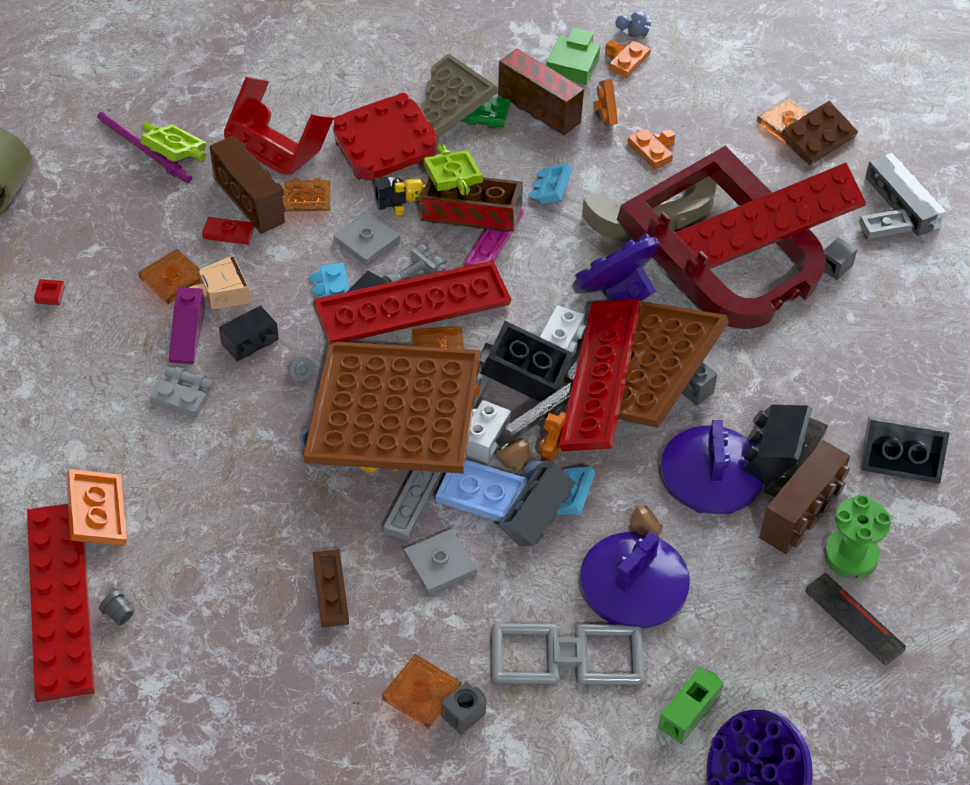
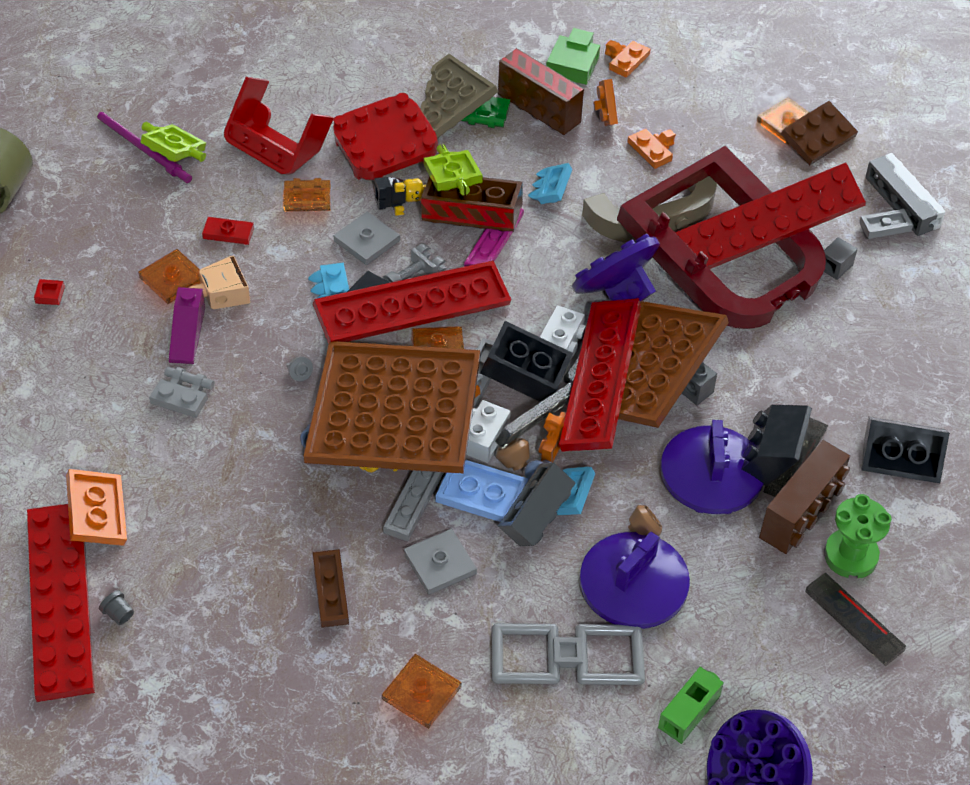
reddish brown brick [209,135,286,234] -> none
black brick [219,305,279,361] -> none
dark grey brick [441,681,486,735] -> none
sand blue animal [615,10,652,37] -> none

